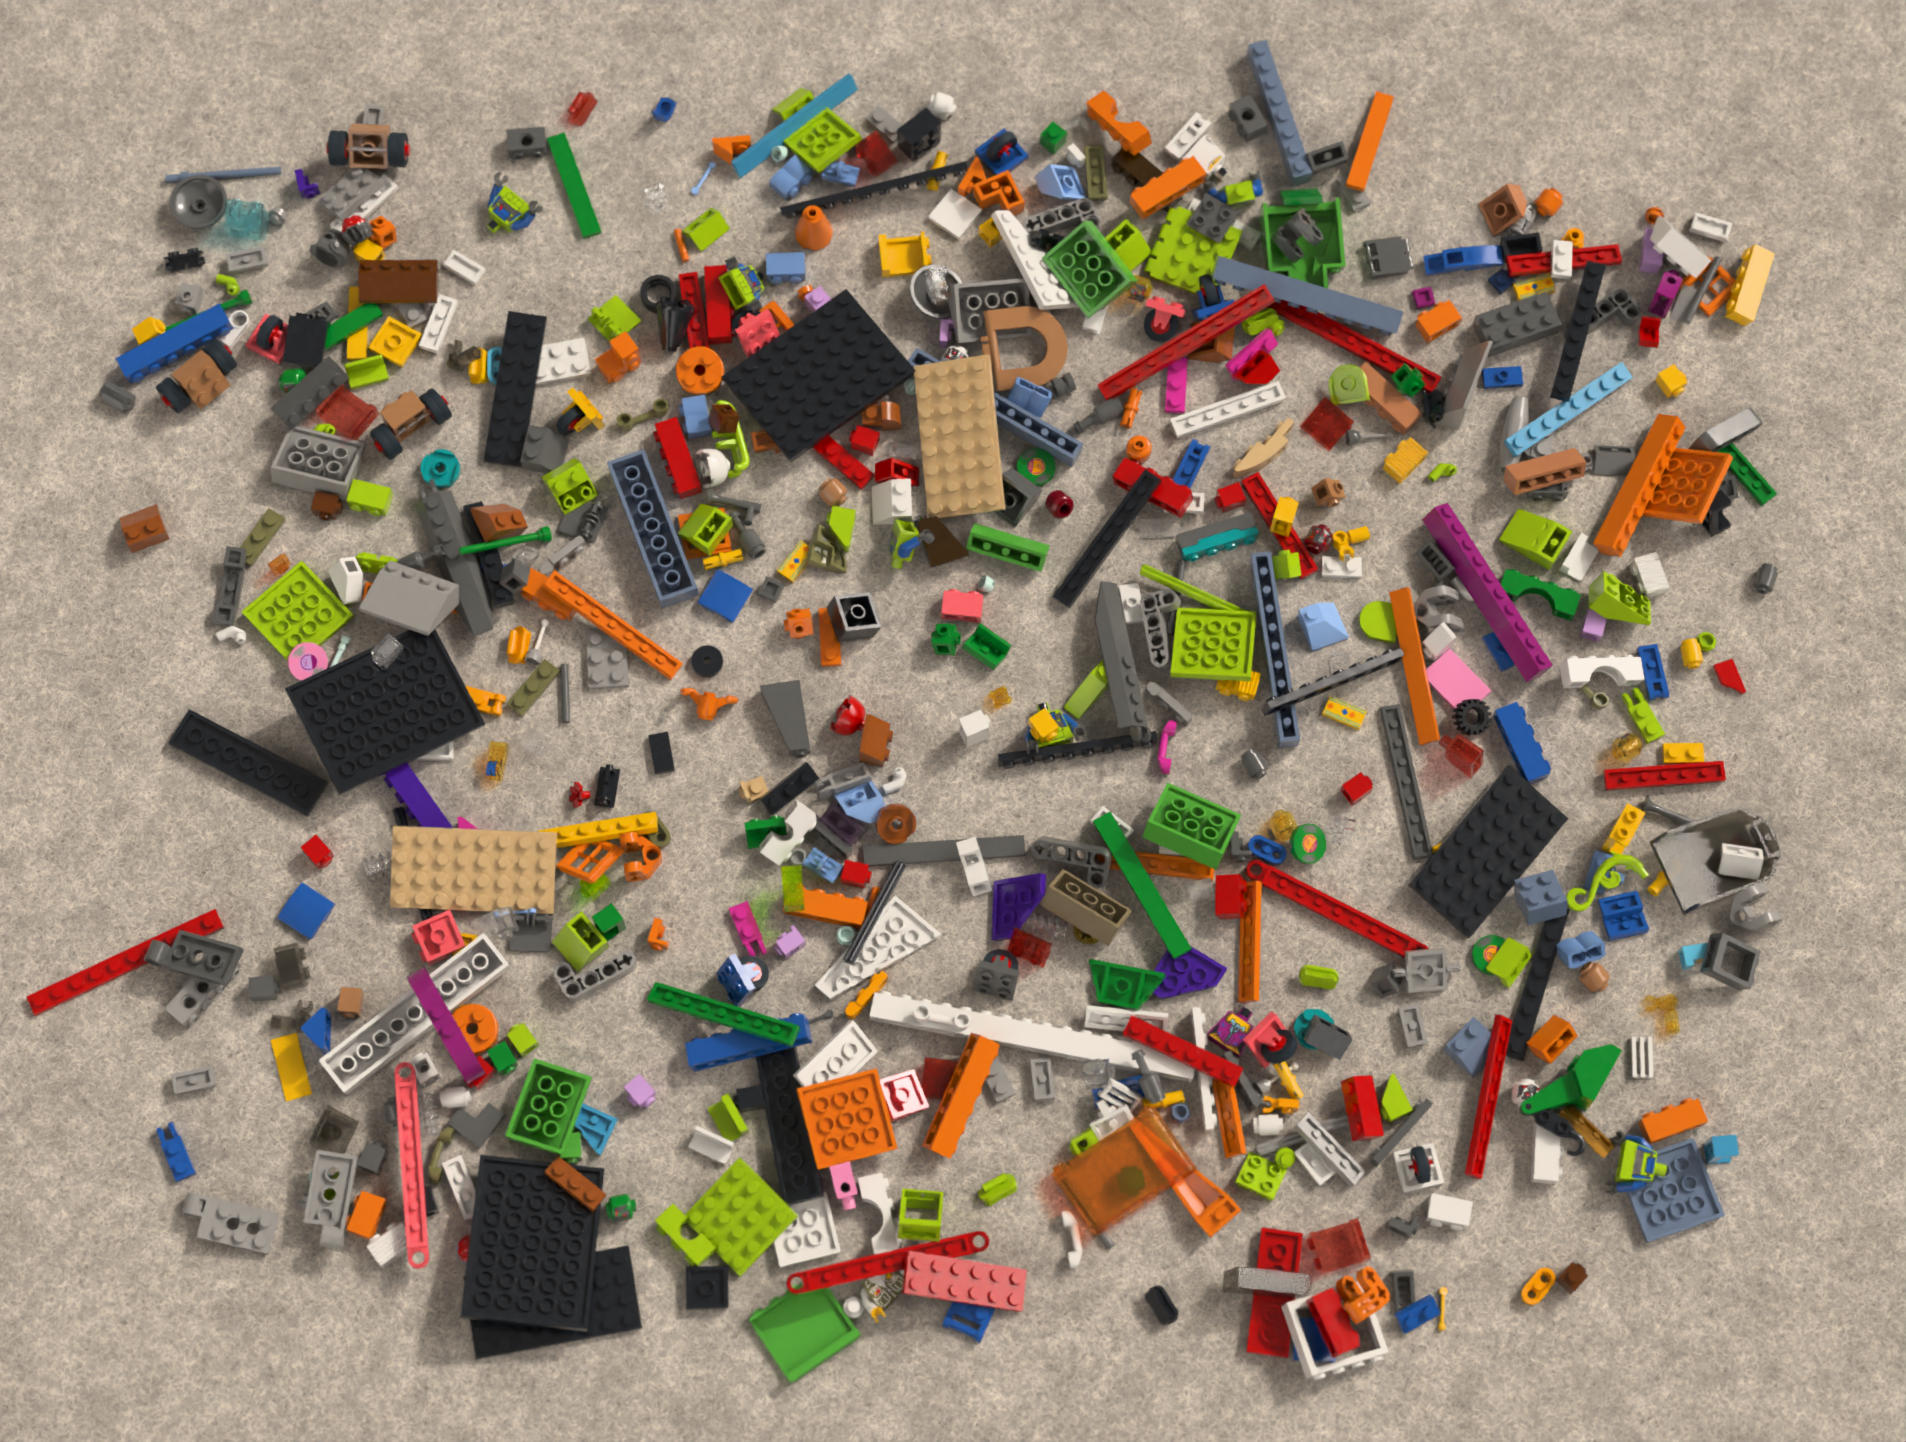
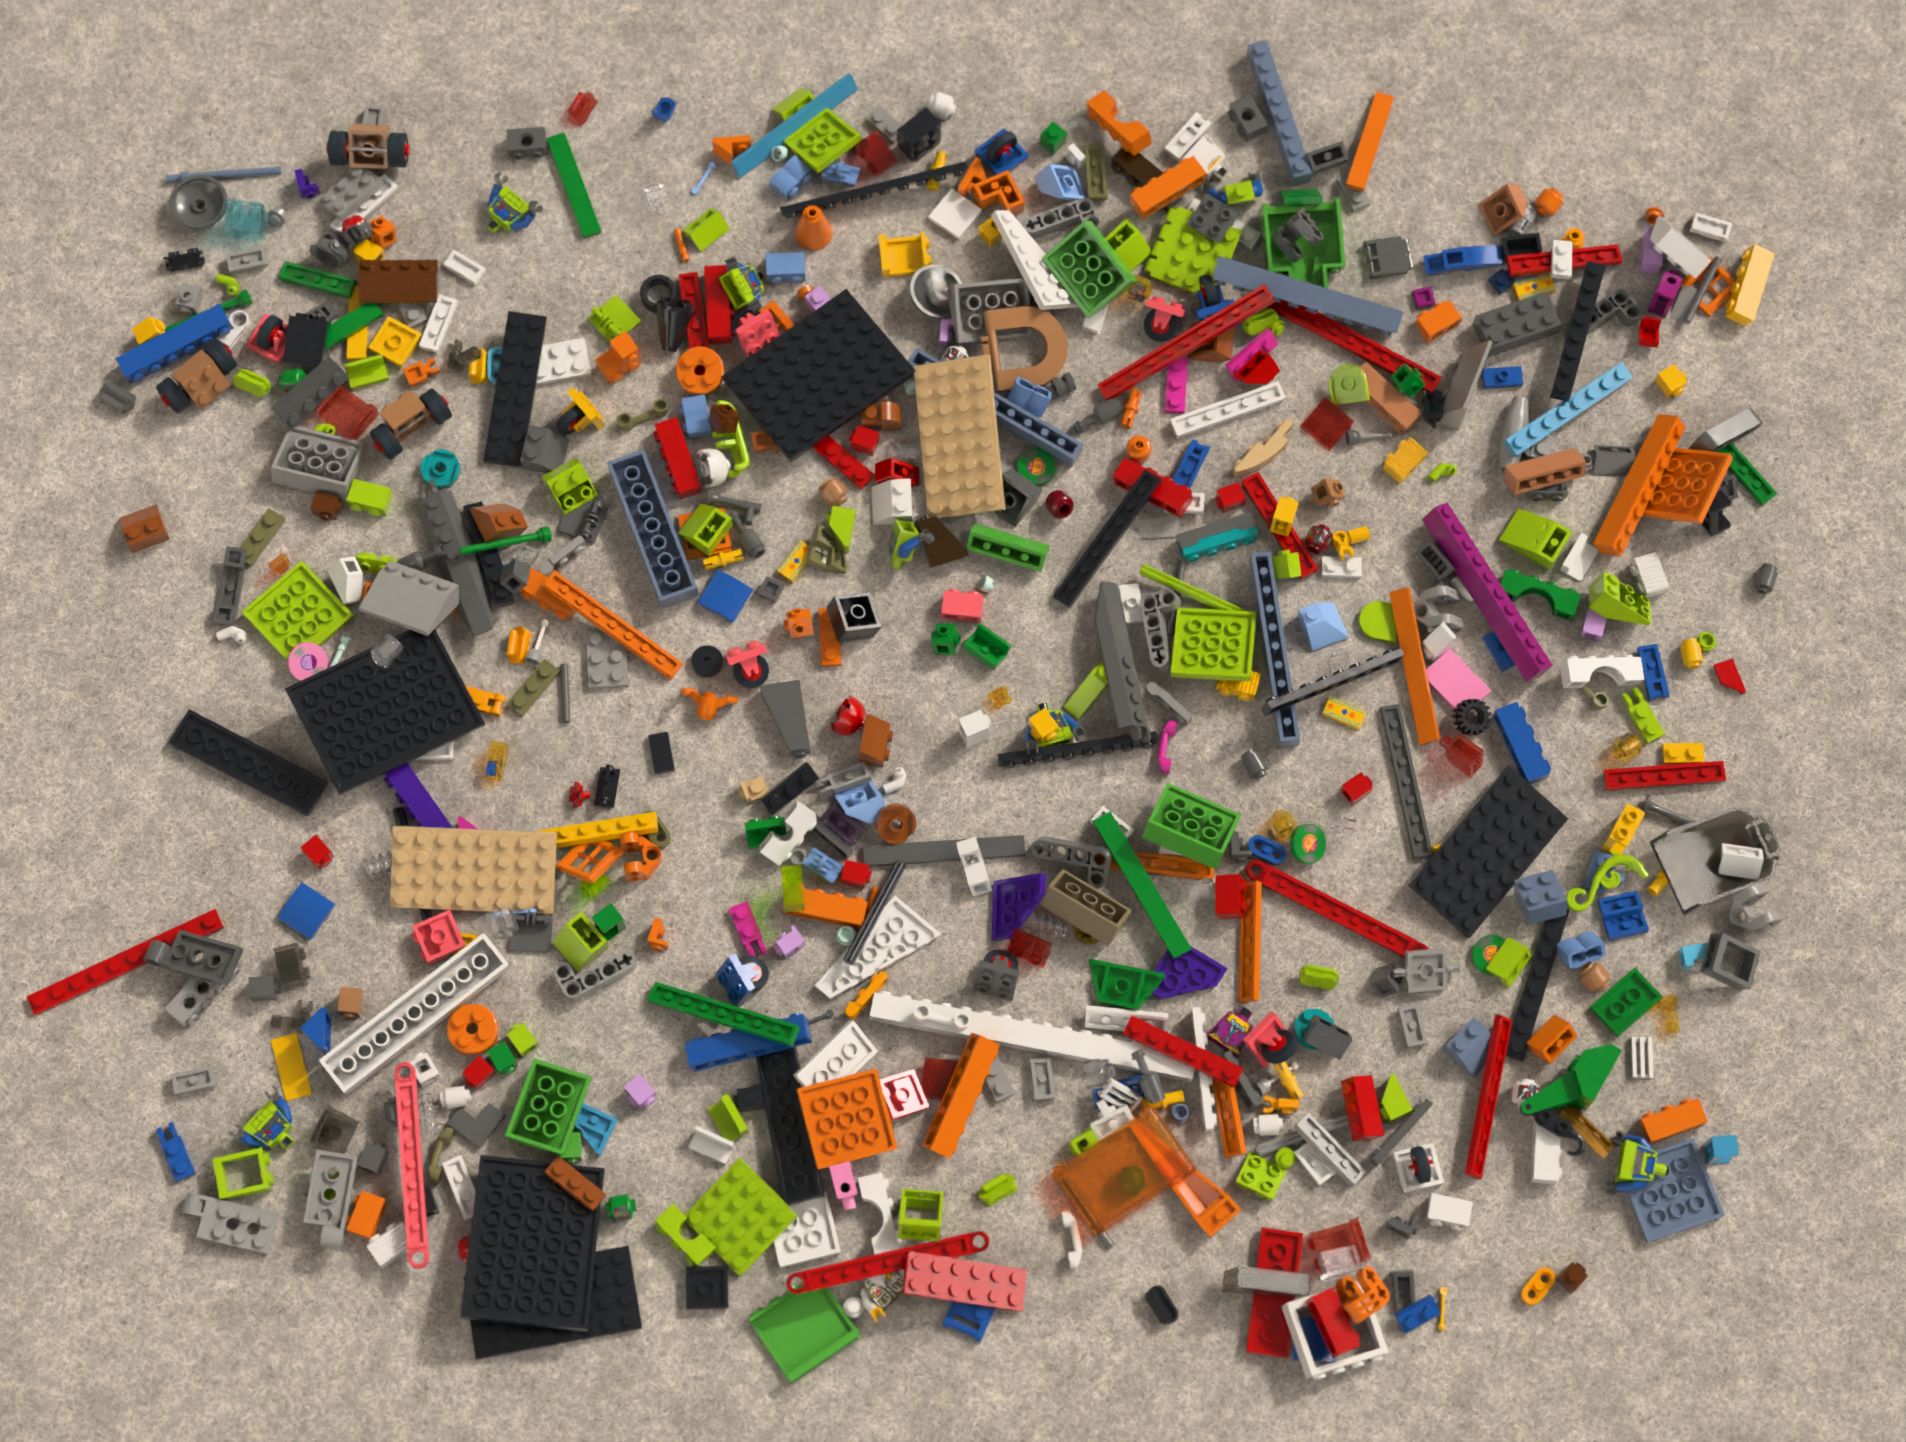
magenta arch [407,967,486,1084] -> none
black hinge [1030,228,1065,252] -> none
none -> lime window [212,1147,275,1201]
none -> torso [229,1086,295,1150]
none -> lime piece [233,369,271,398]
none -> green tile [278,261,357,299]
none -> orange plate [403,358,440,388]
none -> plate [724,640,769,688]
none -> clear bracket [1317,1244,1362,1283]
none -> green tile [1589,967,1663,1038]

